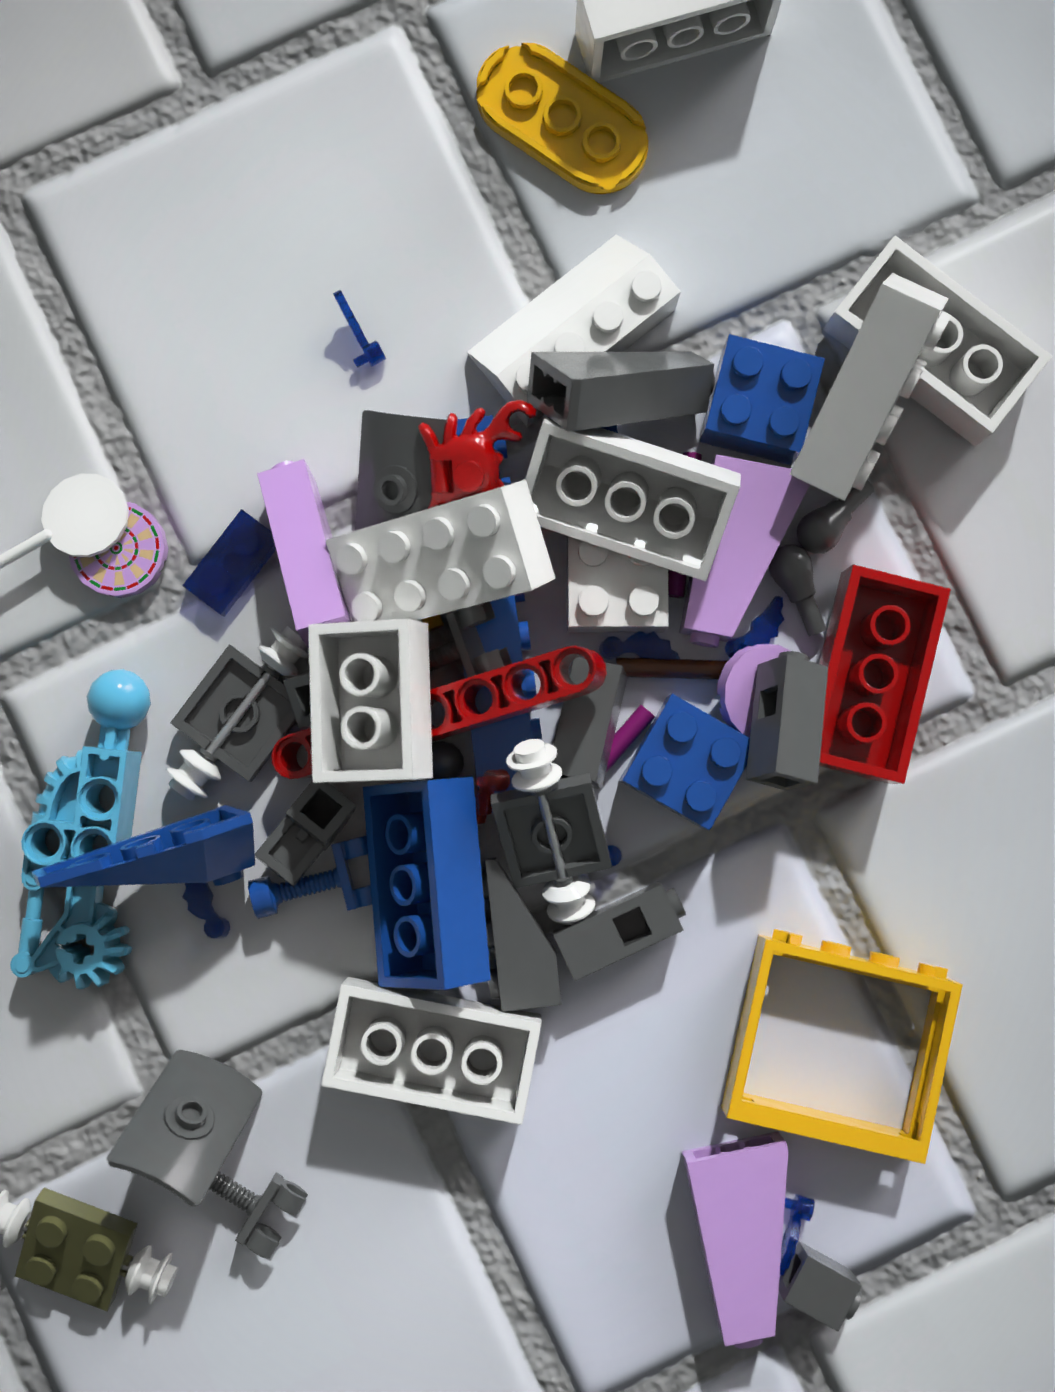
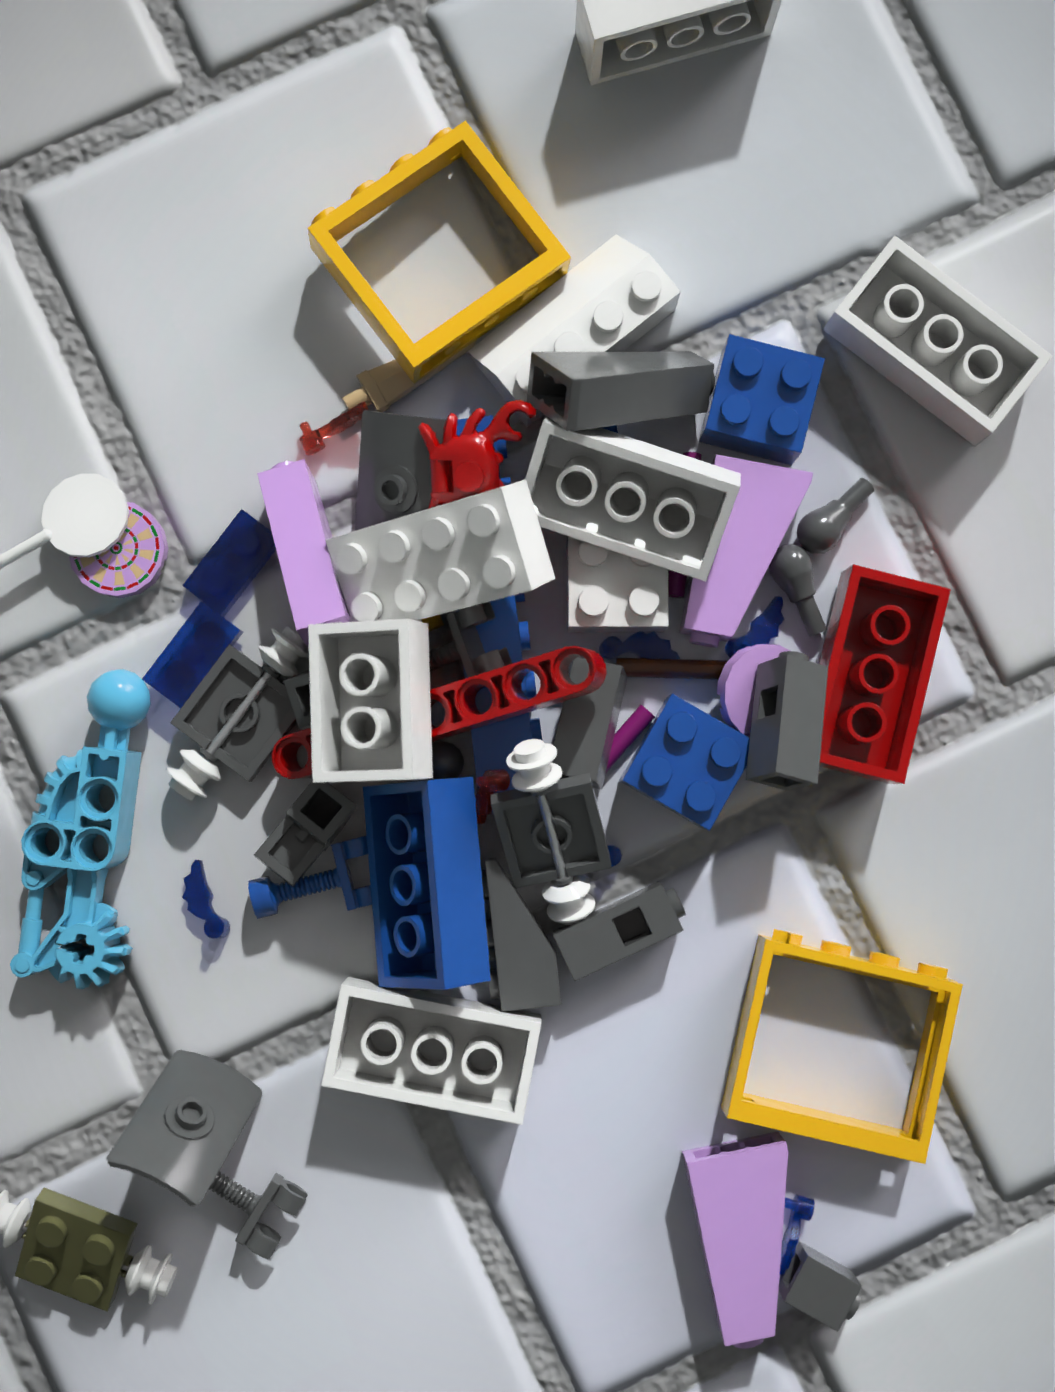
blue wedge [32,805,255,888] -> none
clear blue piece [333,290,386,368] -> none
yellow tile [476,43,648,194] -> none
white brick [789,273,951,501] -> none
none -> clear blue plate [142,601,243,708]
none -> clear red piece [299,402,369,455]
none -> yellow window [307,120,571,383]
none -> tan bar [342,339,478,415]

